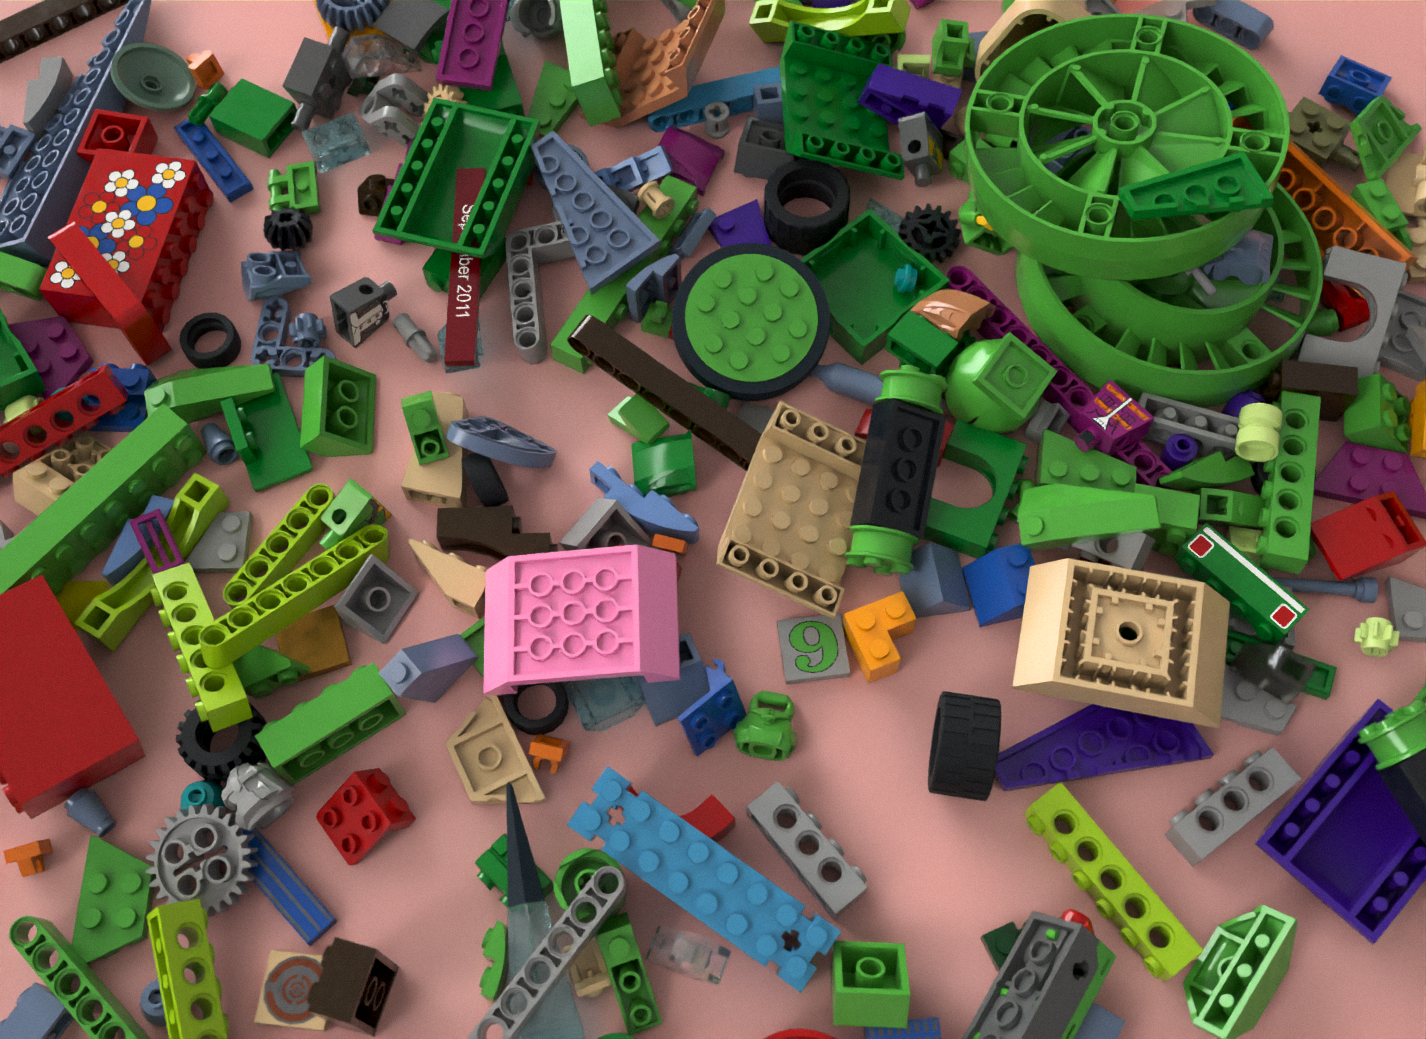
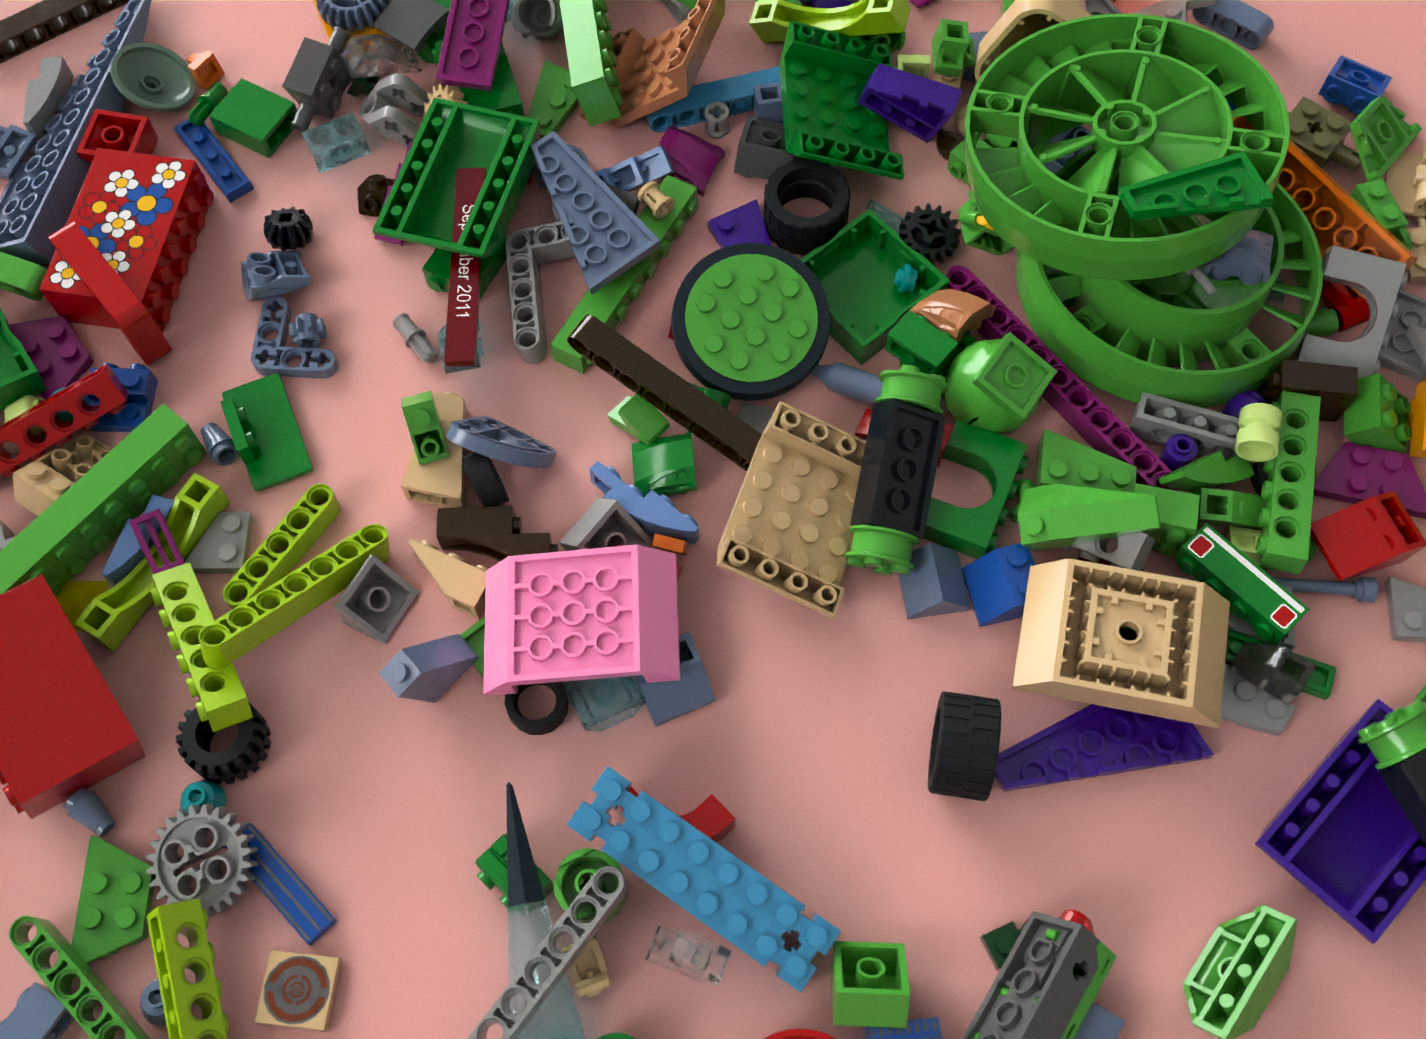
orange tile [3,838,53,877] -> none
bright green wedge [144,364,276,424] -> none
black tyre [179,313,241,369] -> none
light grey helmet [221,762,297,832] -> none
bright green slope [232,645,310,699] -> none
bright green brick [255,662,407,785] -> none
bright green plate [267,161,321,214] -> none
pearl gold tile [275,605,352,683] -> none
bright green slope [300,355,376,457] -> none
dark brown brick [307,937,399,1037] -> none
red bracket [317,768,416,865] -> none
bright green torso [319,478,392,550] -> none
dark grey torso [330,277,397,348] -> none
tan wing [445,695,547,804] -> none
bright green slope [479,921,510,1003] -> none
orange tile [529,734,571,774] -> none
bright green slope [596,912,662,1035] -> none
sand blue slope [626,254,682,323] -> none
bright green tile [641,300,673,339] -> none
sand blue tile [668,208,716,260] -> none
blue plate [677,659,747,757] -> none
bright green piece [733,690,797,761] -> none
light grey brick [746,781,868,920] -> none
light grey tile [777,613,850,685] -> none
light orange brick [842,591,917,683] -> none
dark grey torso [898,112,943,187] -> none
light grey piece [1024,400,1070,444] -> none
lime brick [1024,782,1204,982] -> none
magenta torso [1074,380,1154,455] -> none
light grey brick [1164,747,1302,867] -> none
yellowish green gear [1354,617,1400,657] -> none

